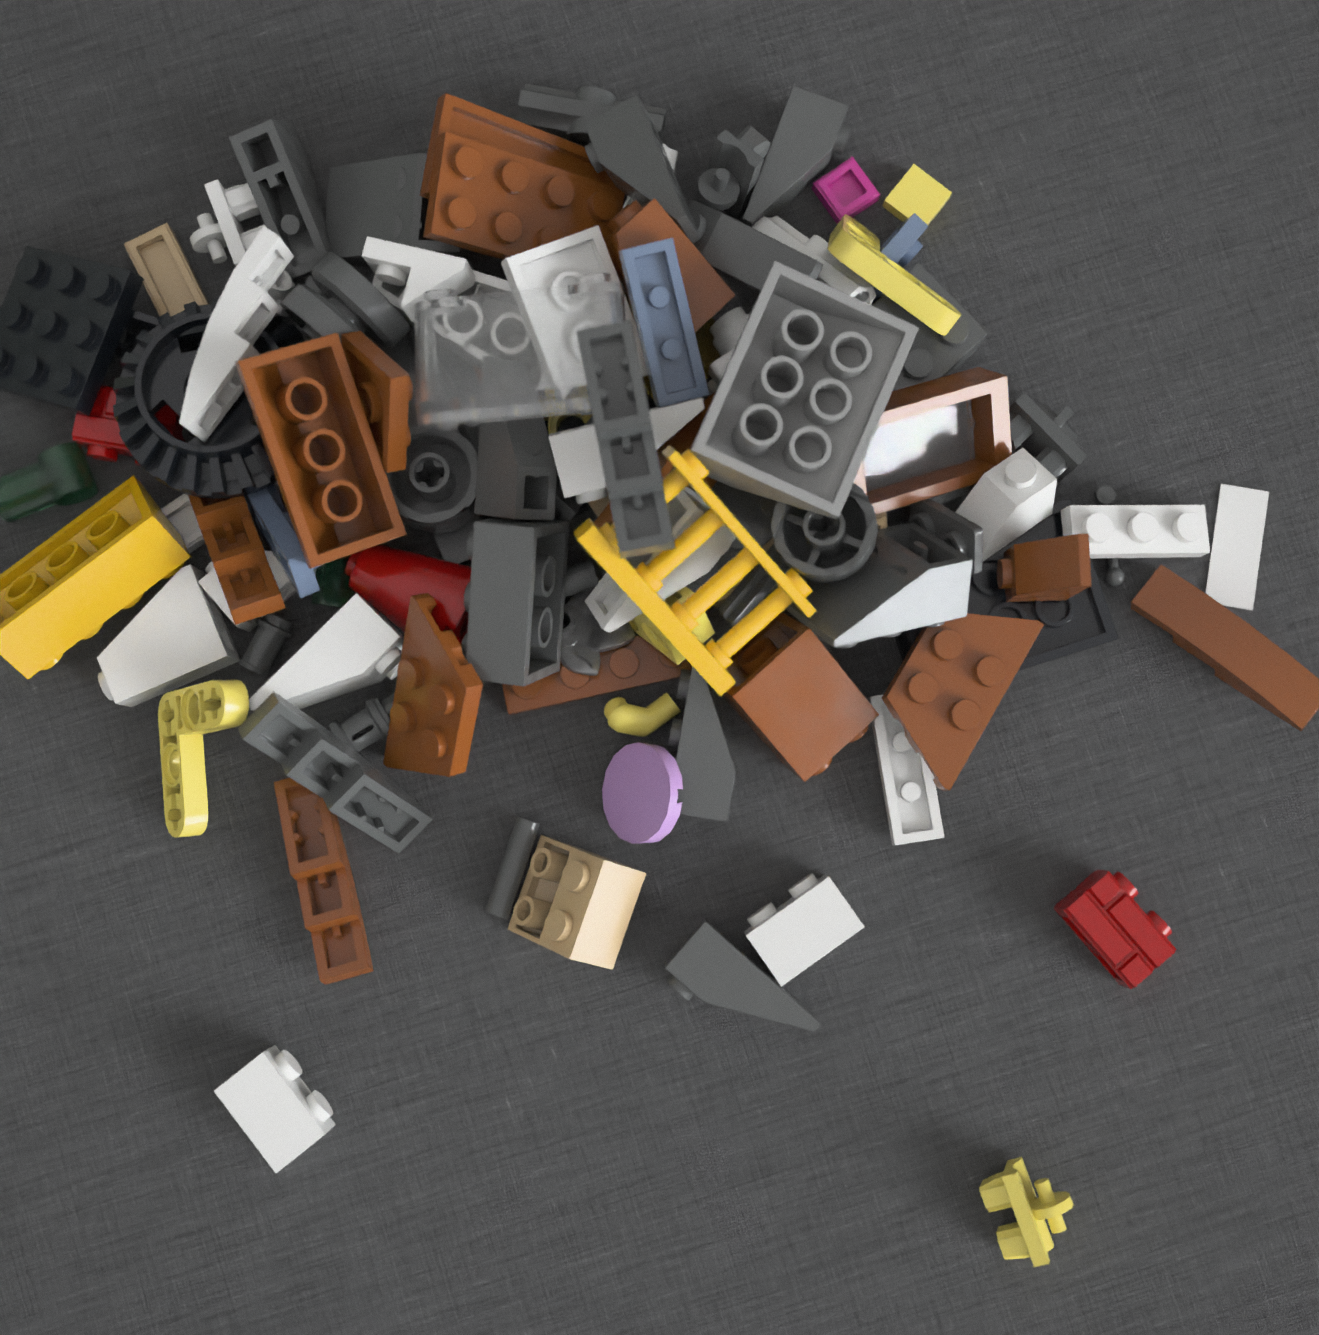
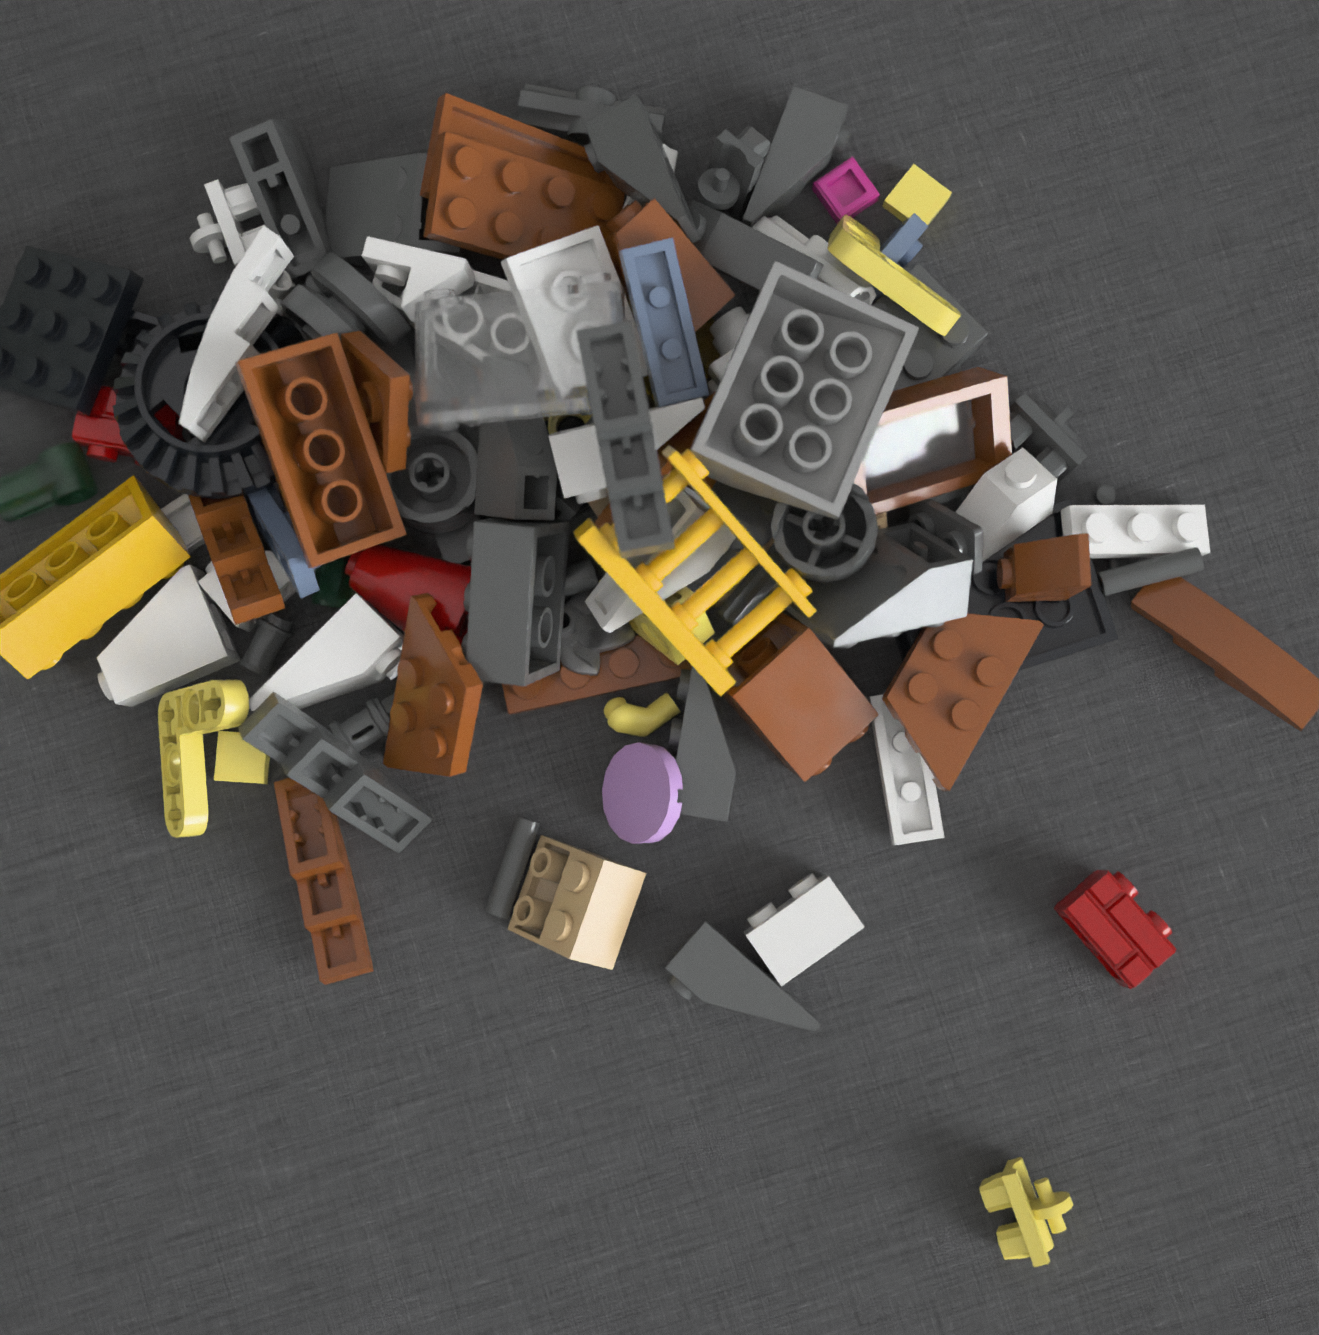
tan tile [124,223,210,316] -> none
white brick [214,1045,336,1173] -> none
white sticker [1205,484,1269,610] -> none
none -> light yellow tile [214,731,270,784]
none -> dark grey piece [1097,547,1204,596]

